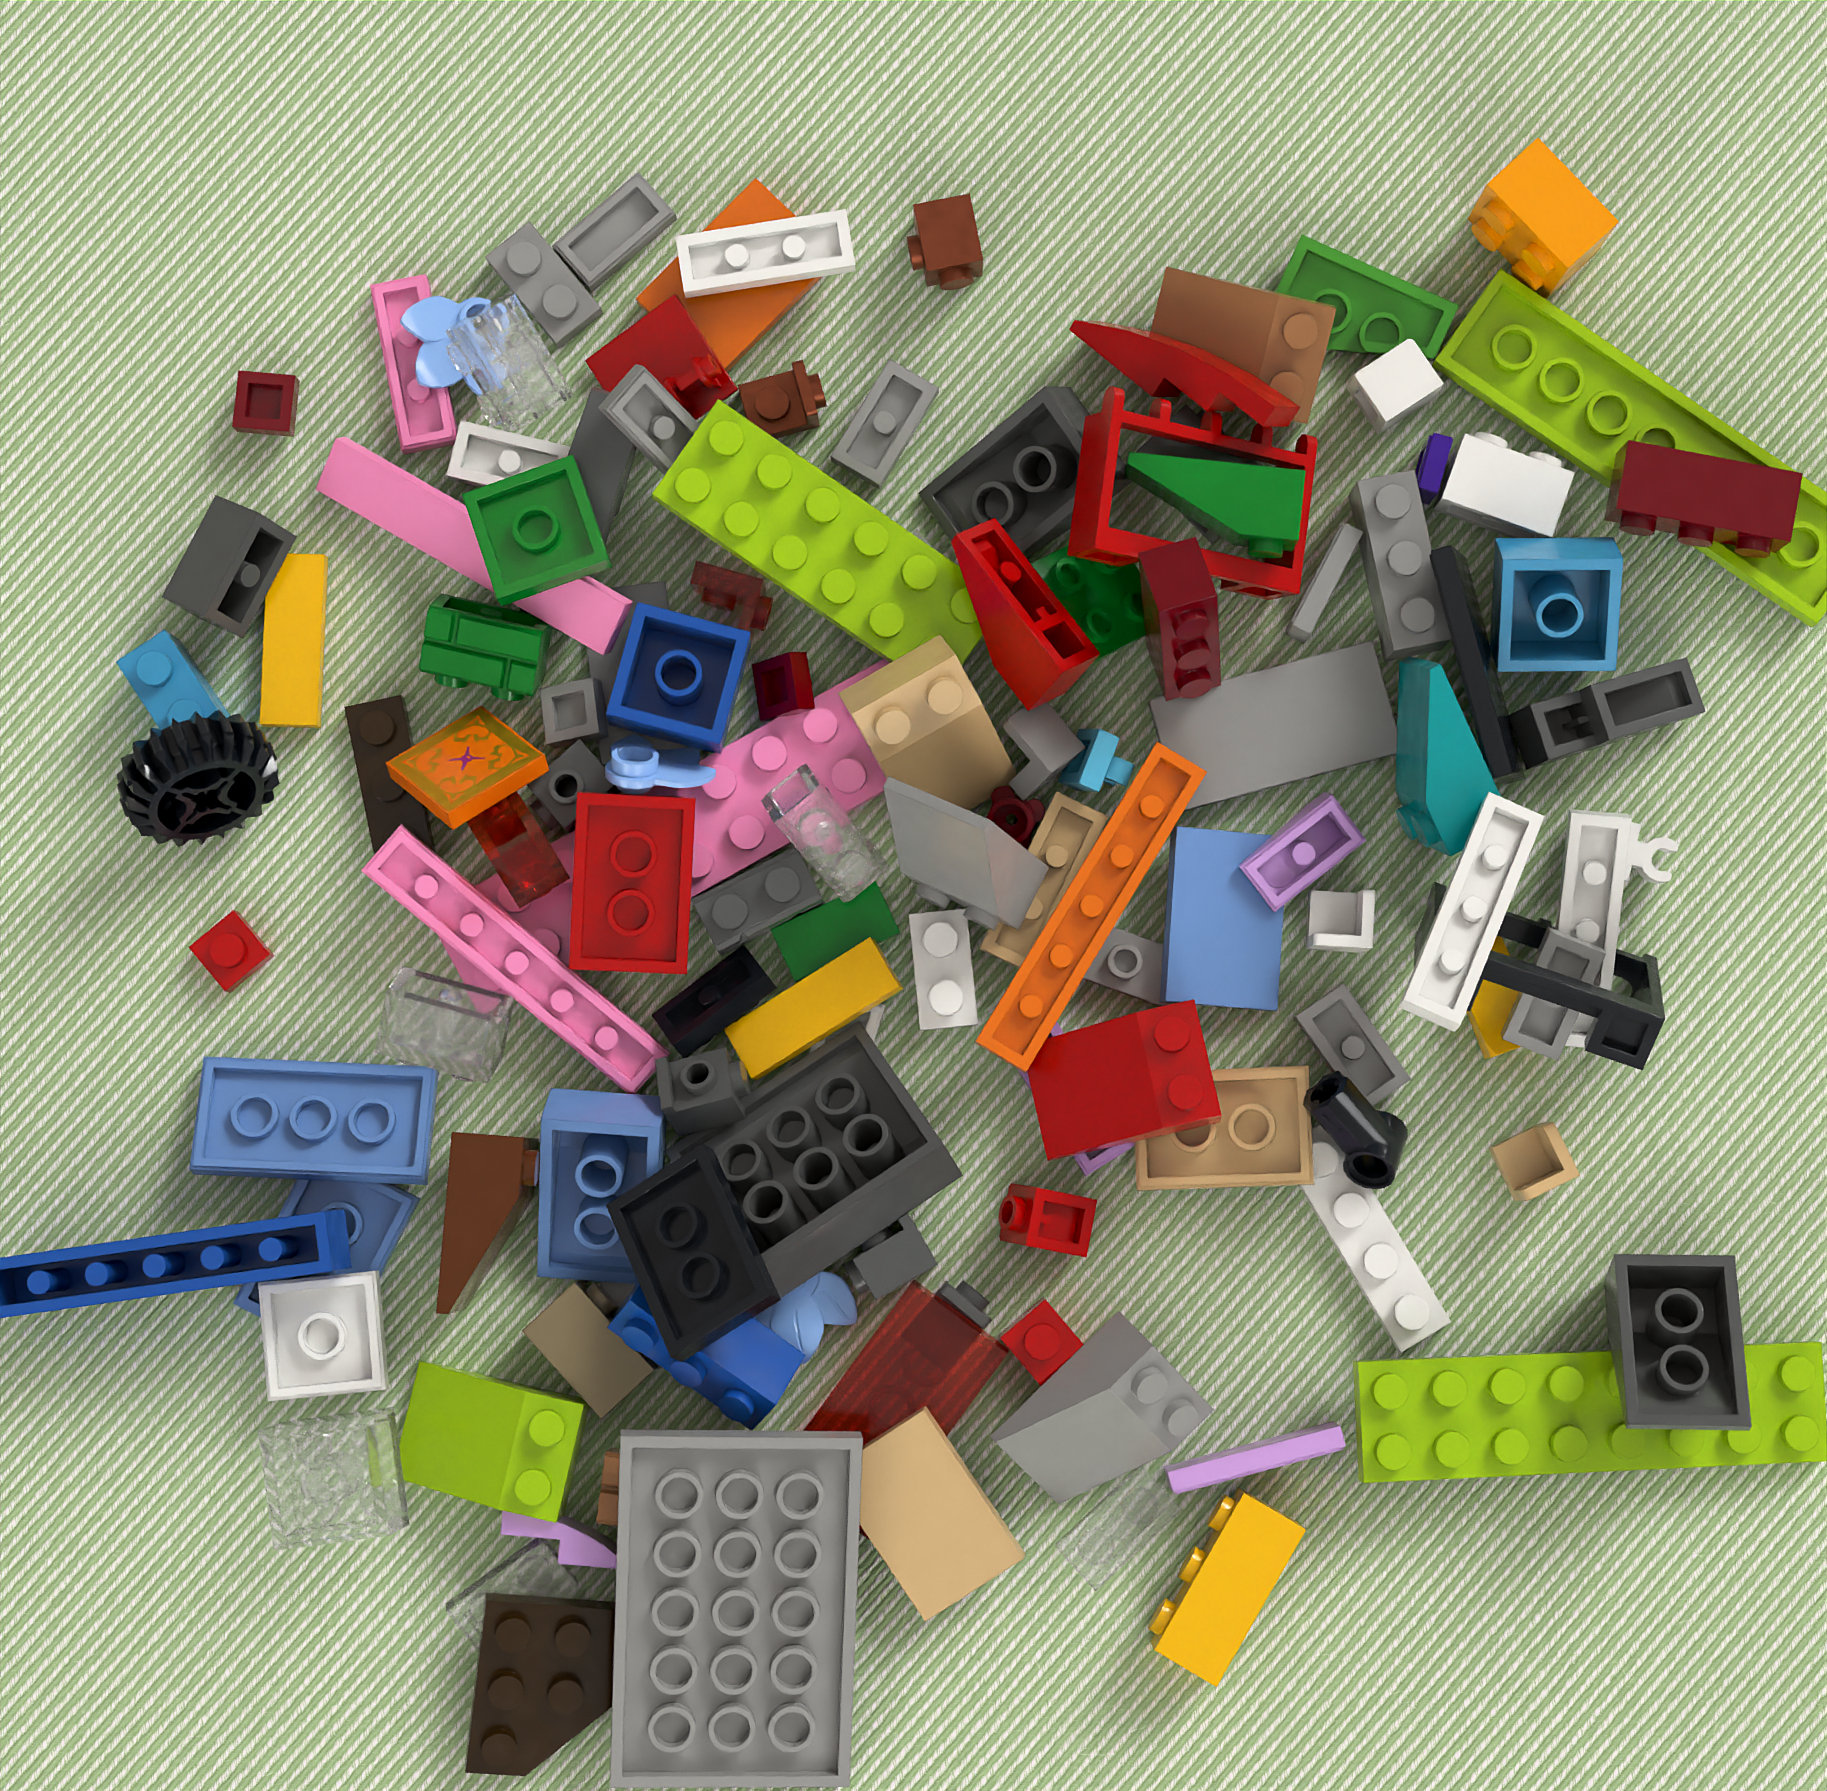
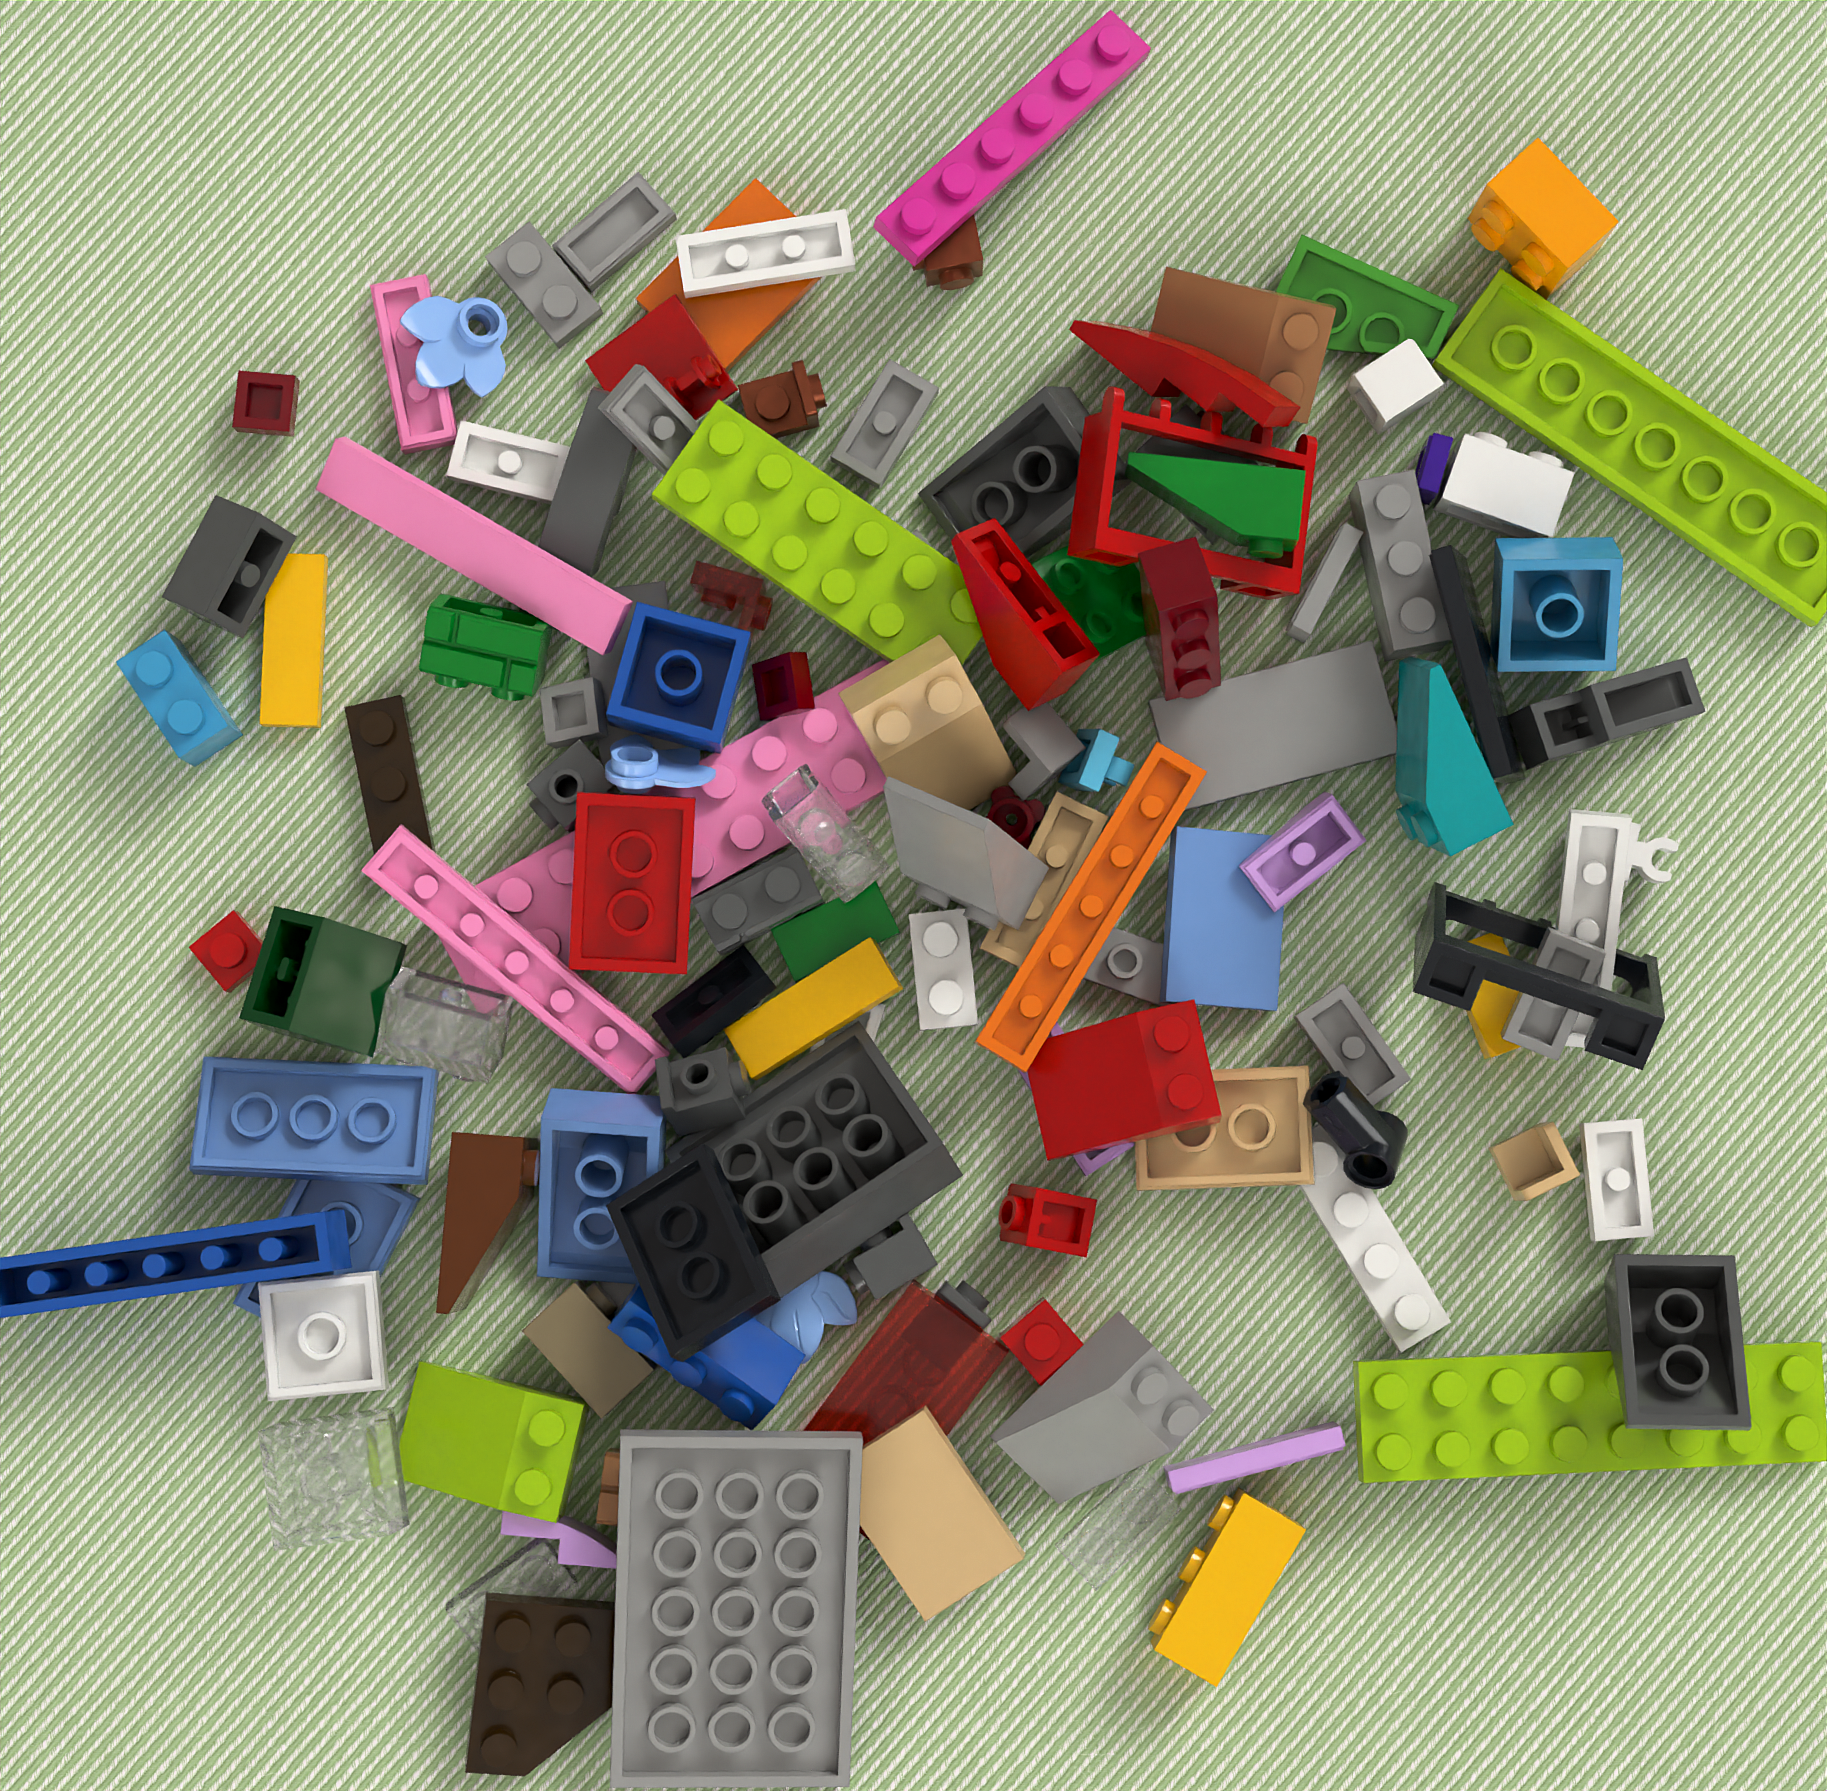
black gear [116,710,280,847] -> none
orange tile [386,705,549,829] -> none
clear brick [445,293,574,431] -> none
green plate [462,454,613,606] -> none
clear red slope [467,791,570,909] -> none
white panel [1305,889,1375,953] -> none
white plate [1398,792,1545,1032] -> none
dark red brick [1604,440,1803,558] -> none
none -> dark green slope [239,906,407,1058]
none -> dark pink plate [873,10,1151,267]
none -> white plate [1579,1118,1654,1241]

